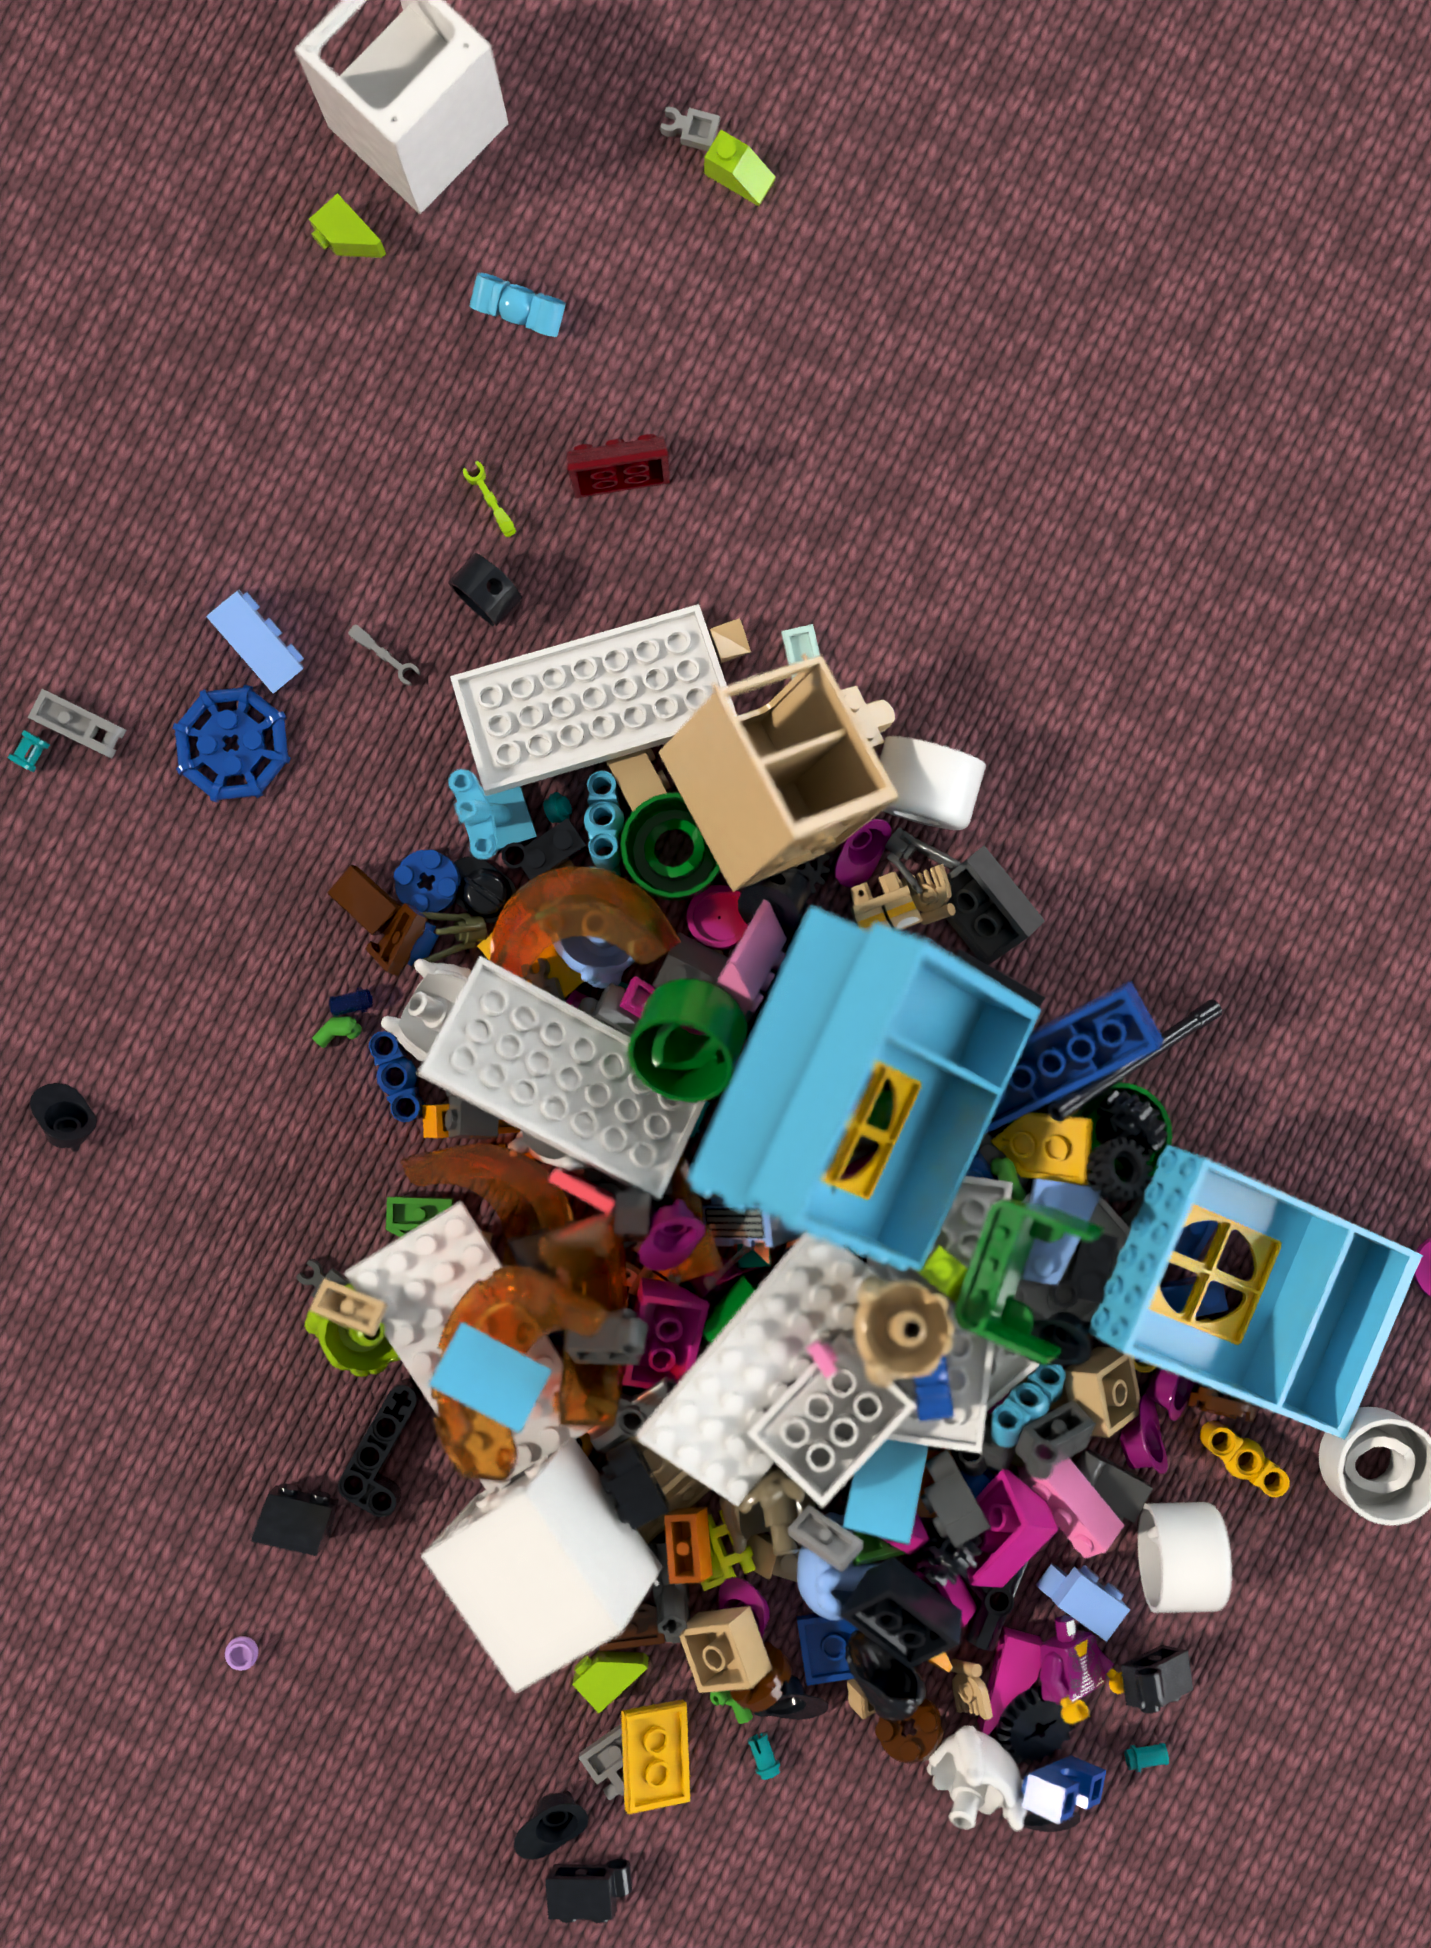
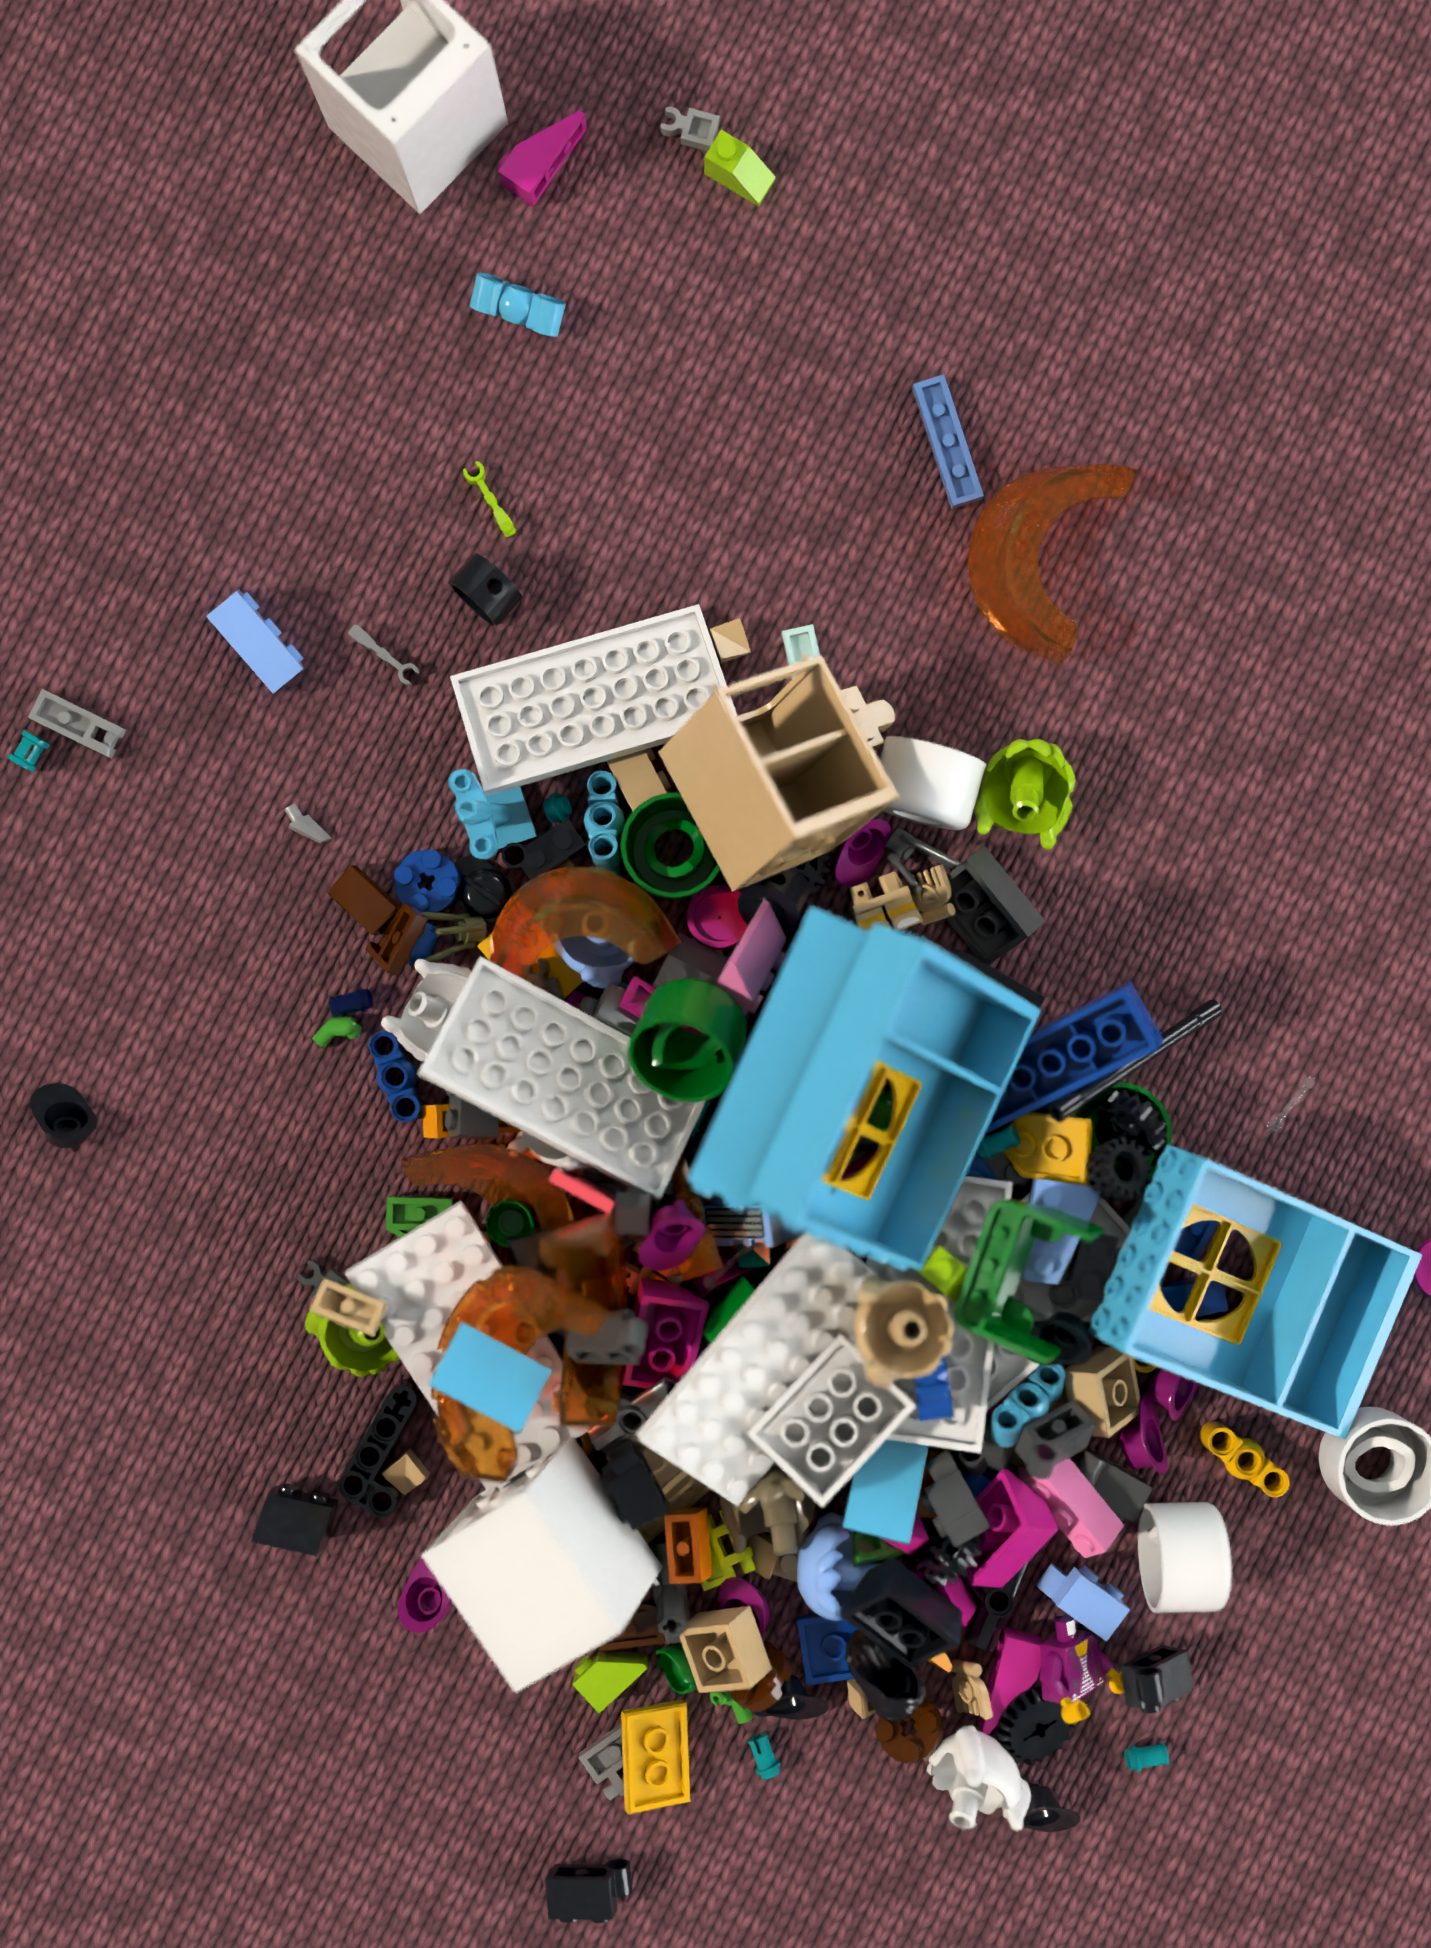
blue plate [172,684,291,803] -> none
lavender plate [225,1636,259,1671] -> none
lime slope [309,193,386,258] -> none
black piece [514,1791,589,1860] -> none
dark red slope [567,434,670,499] -> none
light grey plate [788,1505,863,1572] -> none
bright pink plate [806,1339,839,1378] -> none
bright green arm [990,1158,1026,1202] -> none
blue arch [1021,1755,1106,1824] -> none
reddish brown plate [1187,1387,1257,1422] -> none
none -> light grey bar [285,804,332,844]
none -> tan slope [381,1449,430,1495]
none -> magenta piece [398,1558,452,1633]
none -> green hair [485,1197,535,1248]
none -> dark pink slope [498,110,587,207]
none -> green hair [656,1643,697,1694]
none -> medium blue plate [912,374,984,509]
none -> clear orange windscreen [967,464,1137,664]
none -> lime piece [973,739,1075,850]
none -> teal pin [977,1125,1021,1159]
none -> clear hinge [1267,1076,1315,1133]

